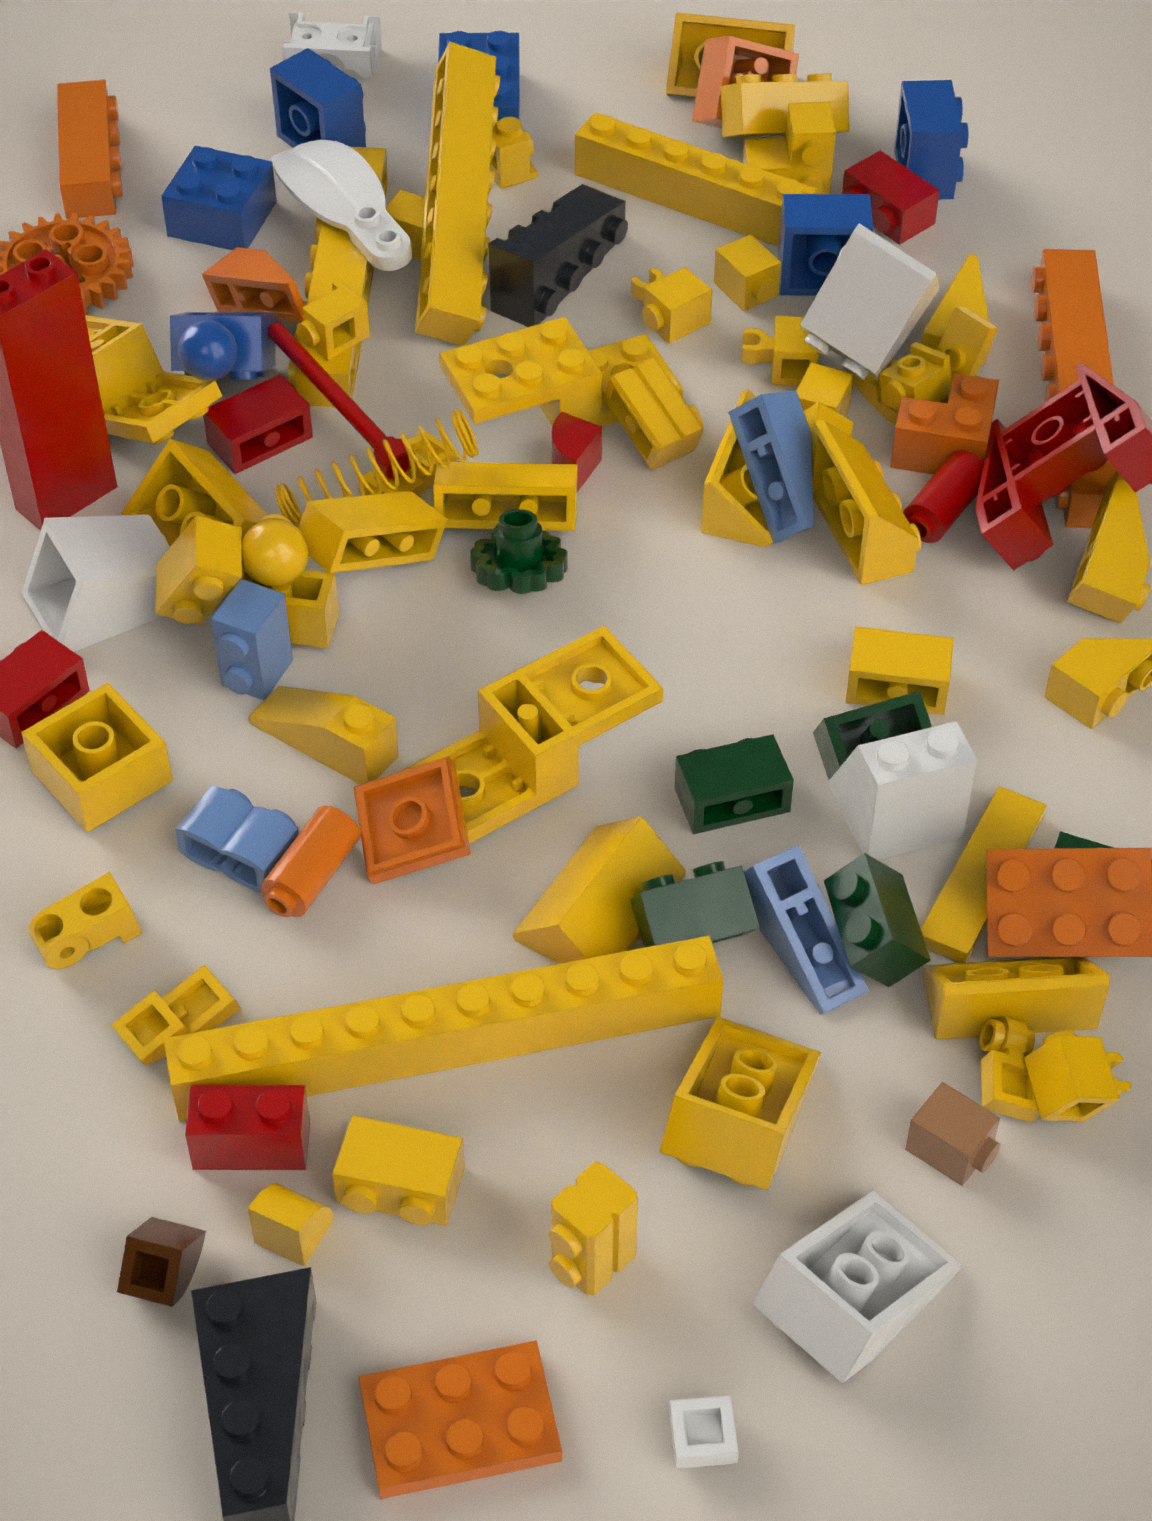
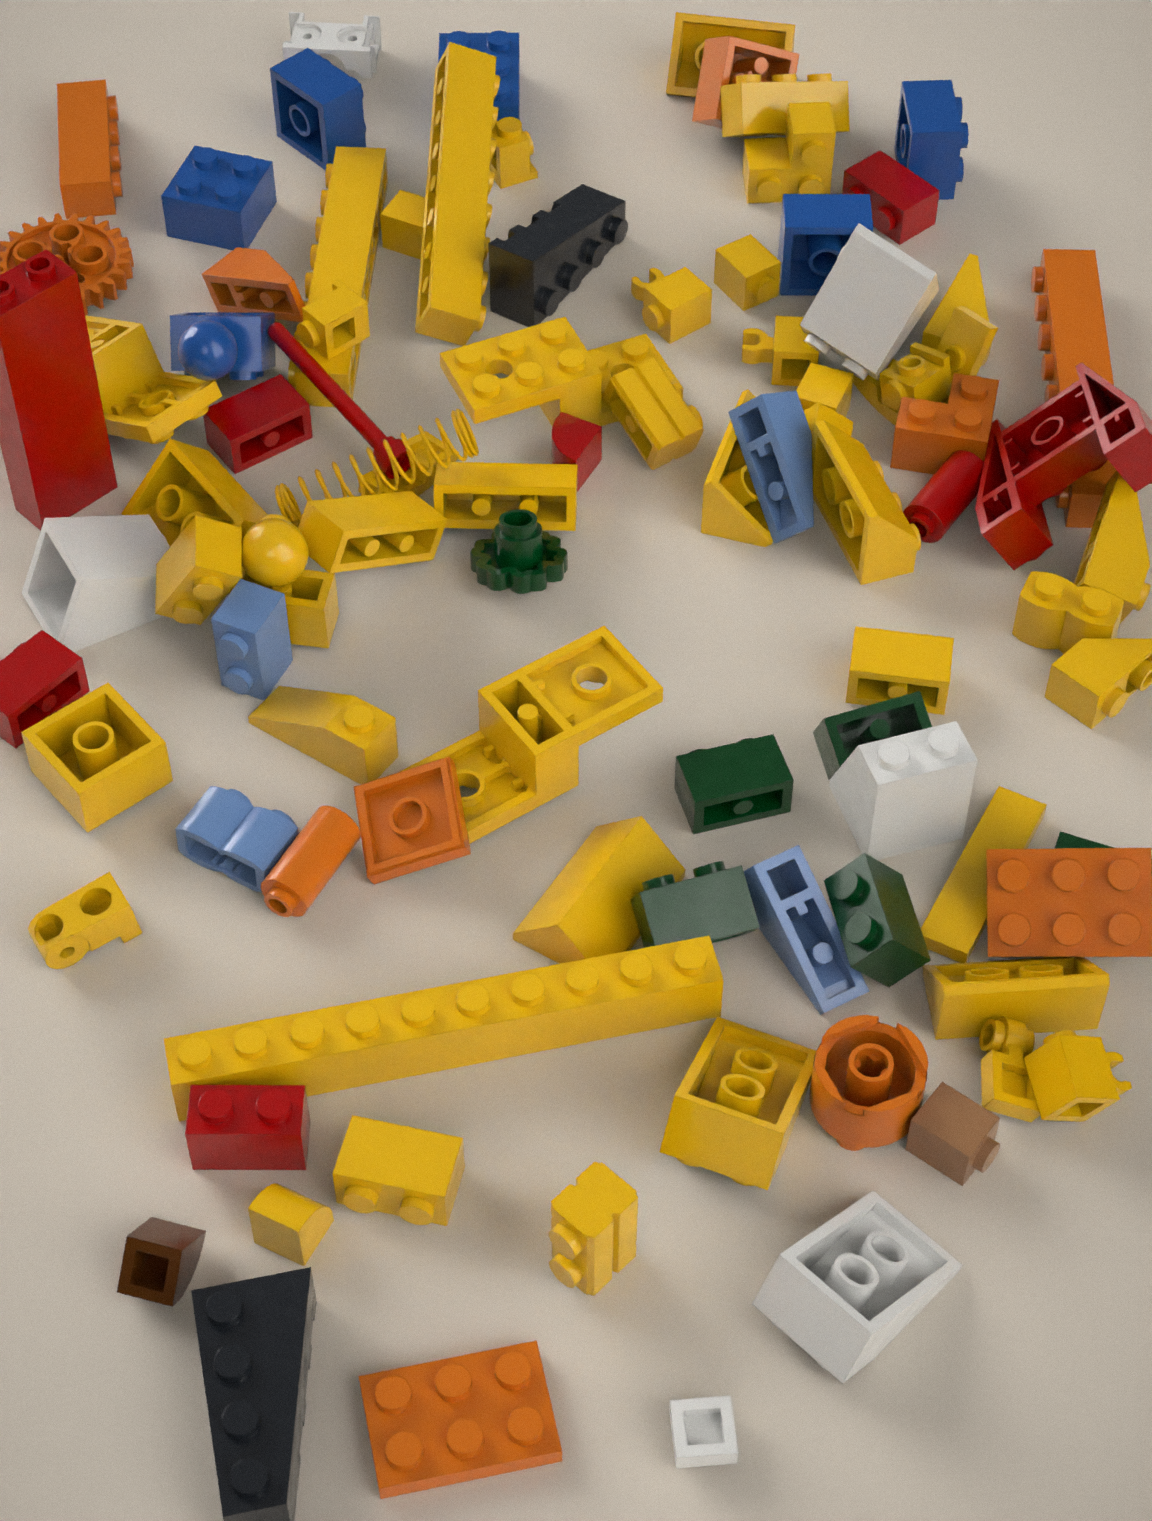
yellow slope [111,965,241,1066] -> none
white plant [271,140,412,271] -> none
yellow brick [575,112,818,247] -> none
none -> orange brick [809,1015,928,1151]
none -> yellow brick [1012,571,1125,654]

